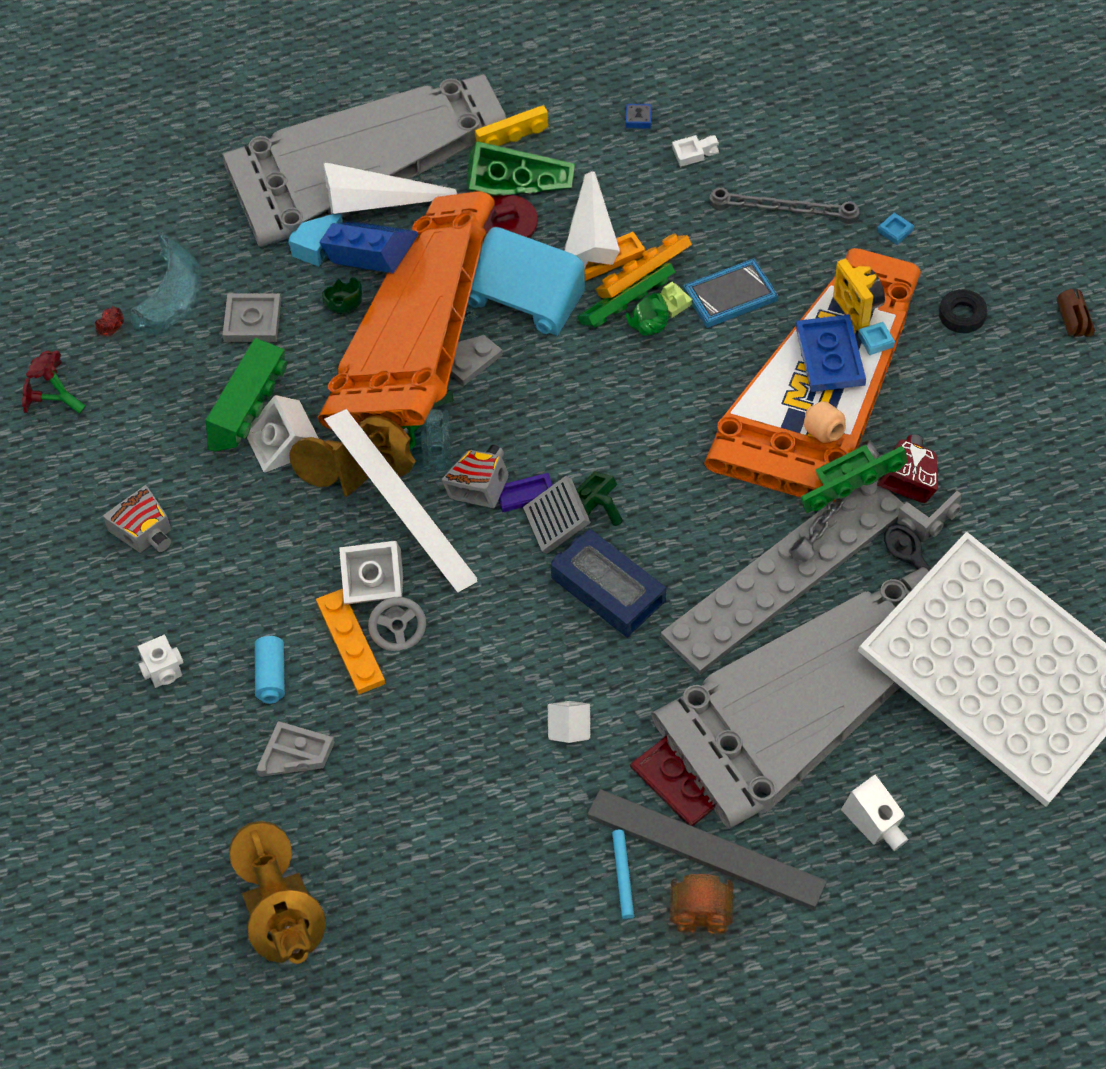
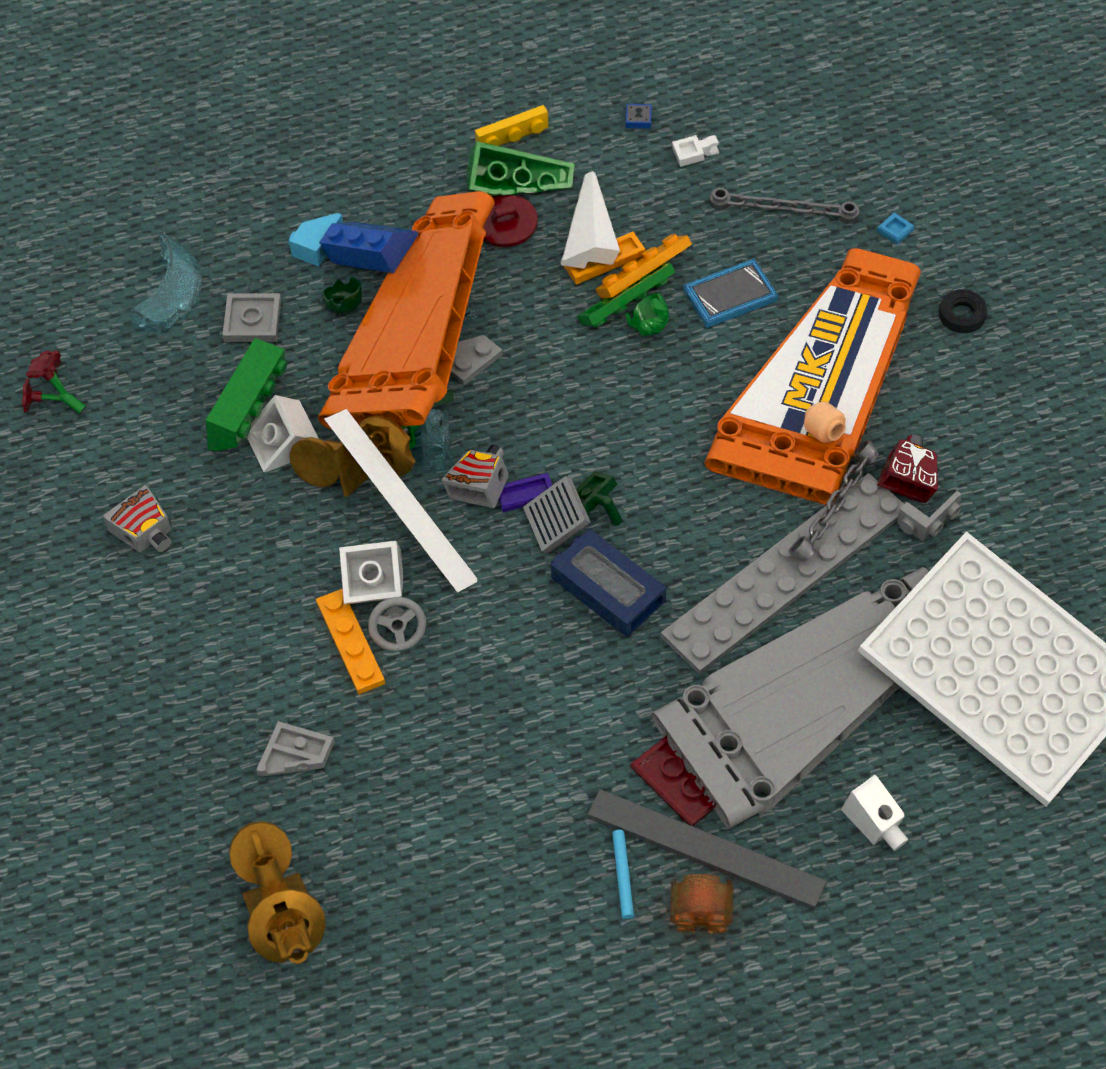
clear red plate [95,305,124,336] -> none
white brick [137,634,183,688] -> none
light grey panel [222,74,506,248] -> none
medium azure brick [255,636,285,704] -> none
white wedge [323,163,457,214] -> none
medium azure windscreen [468,227,585,336] -> none
white panel [548,701,590,743] -> none
yellowish green tile [660,282,692,318] -> none
blue plate [795,314,866,392] -> none
green bracket [801,444,908,513] -> none
yellow piece [833,258,885,331] -> none
medium azure tile [858,322,895,355] -> none
black piece [884,524,931,571] -> none
reddish brown arm [1056,289,1095,337] -> none

